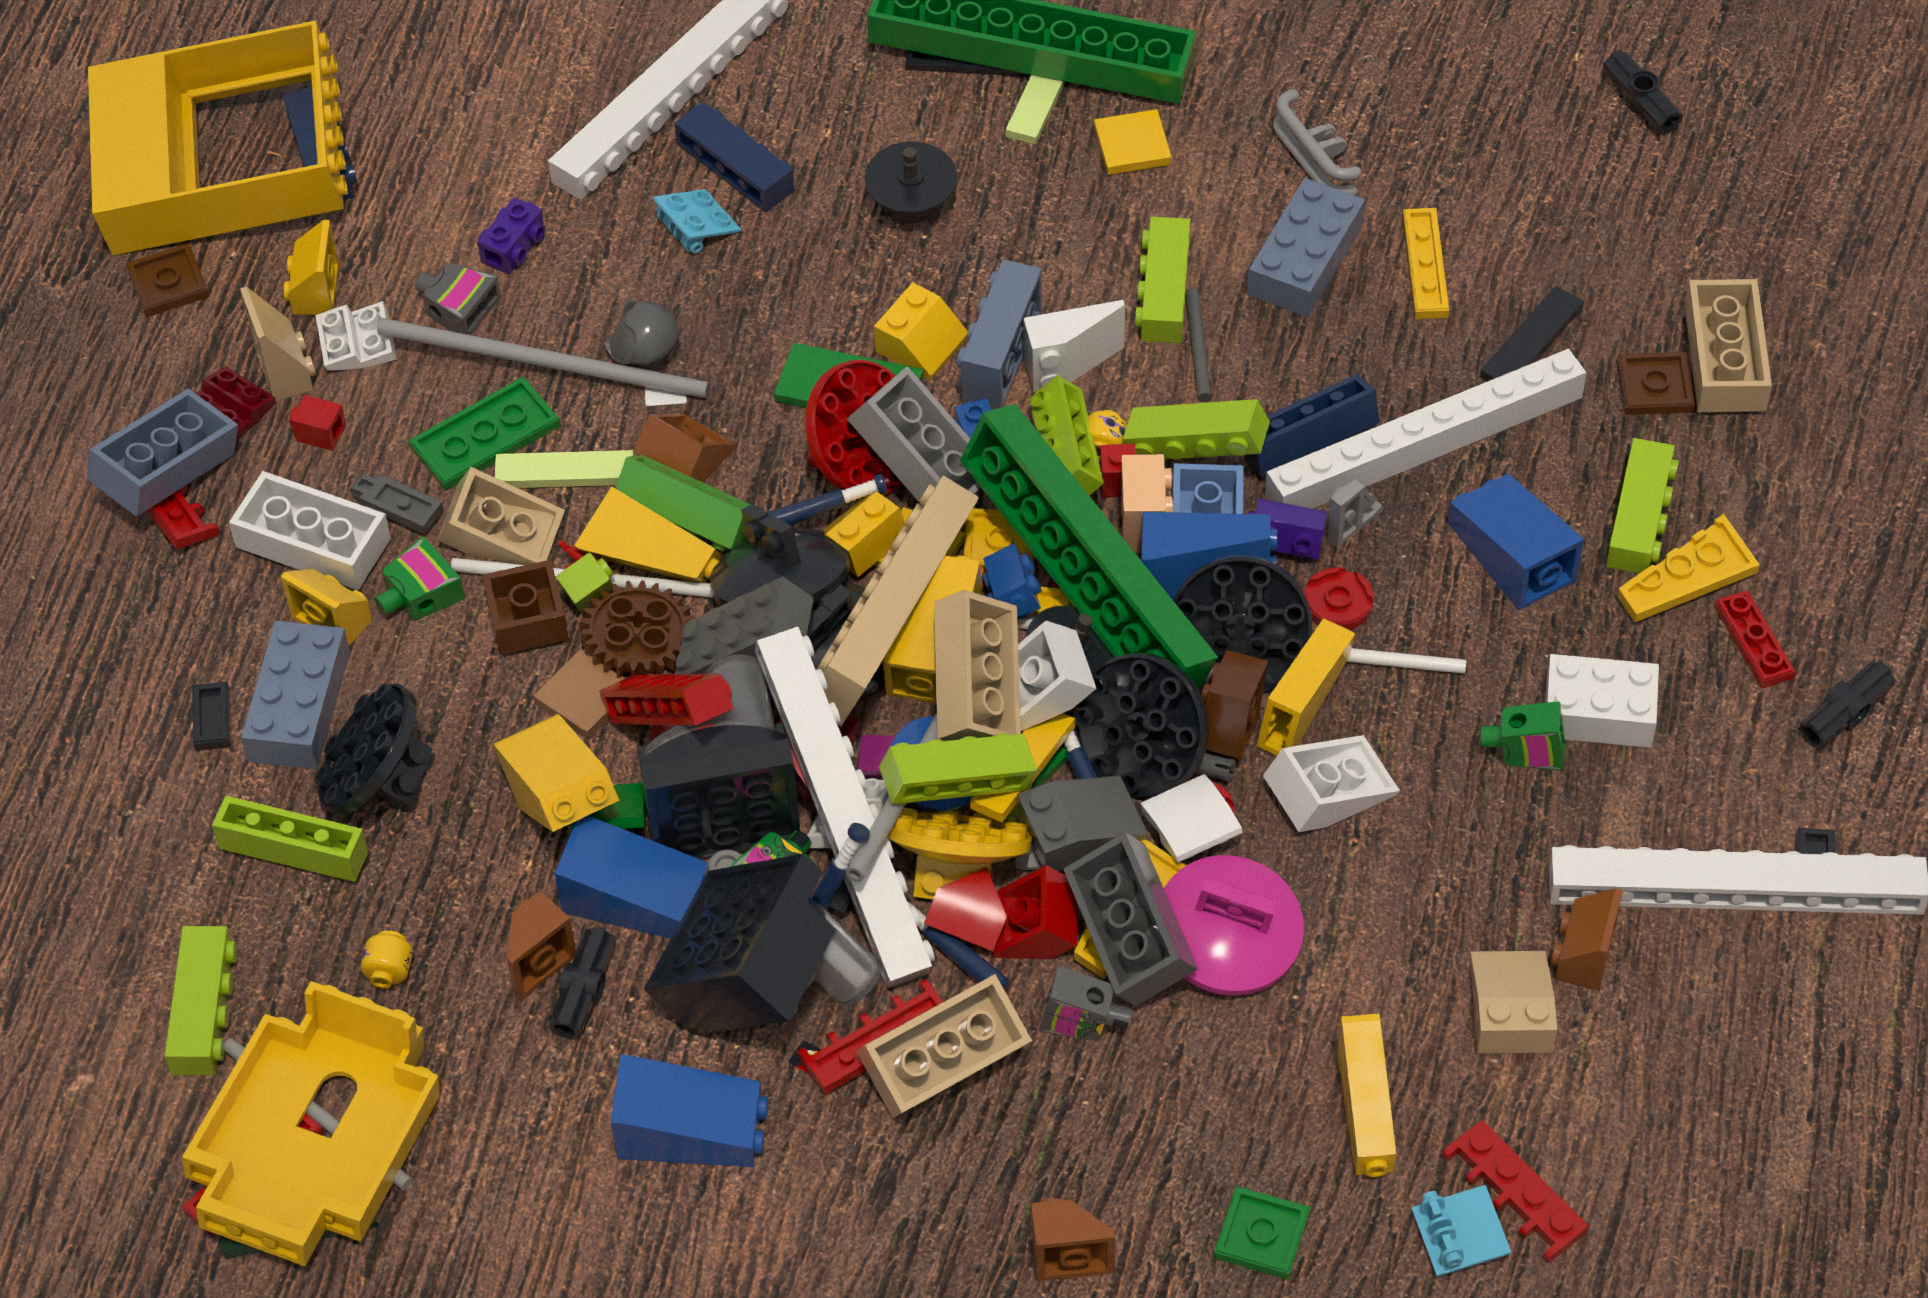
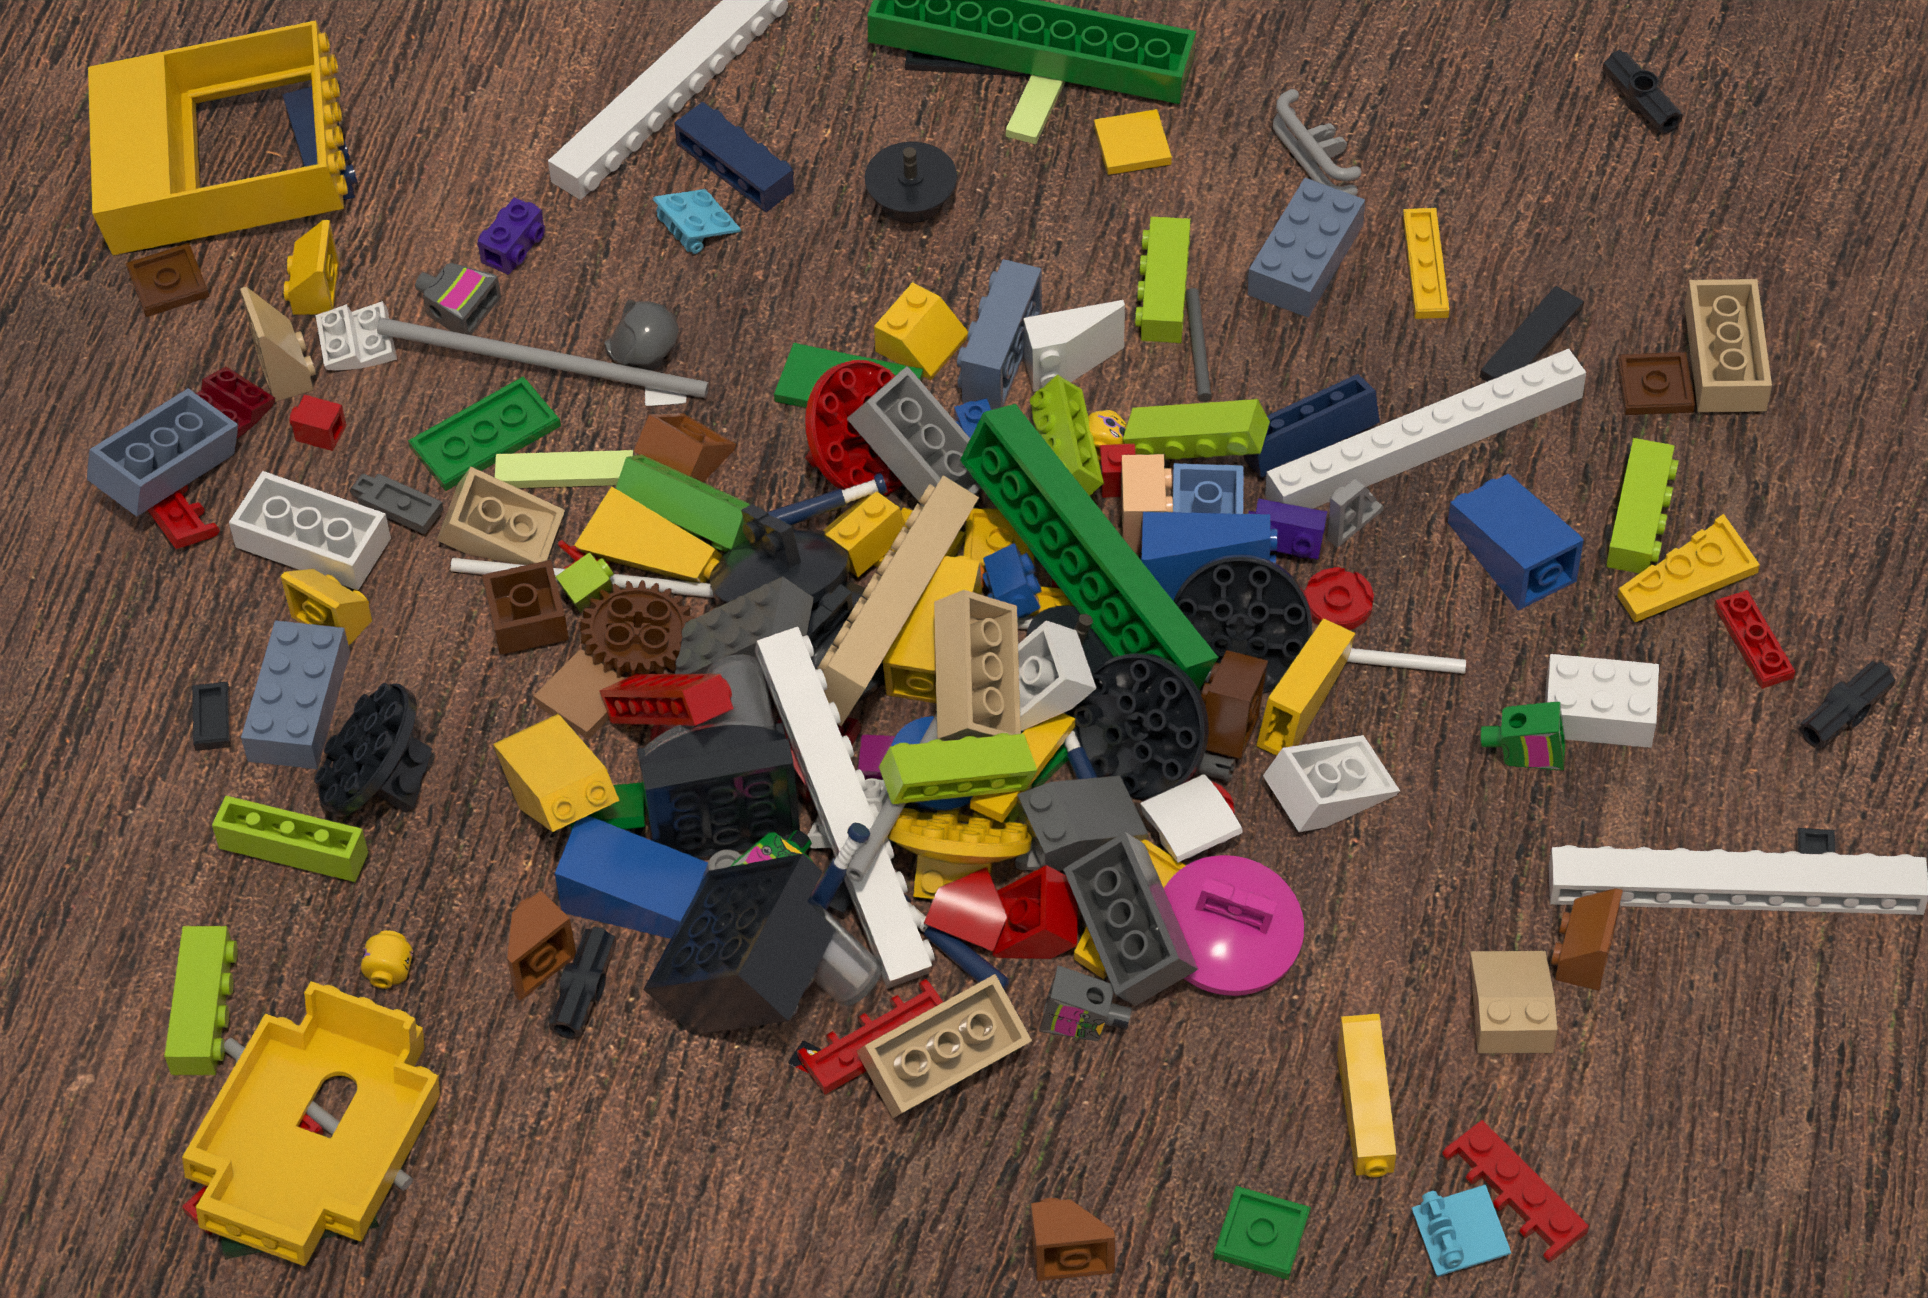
green torso [374,536,465,620] -> none
blue slope [611,1054,769,1167] -> none

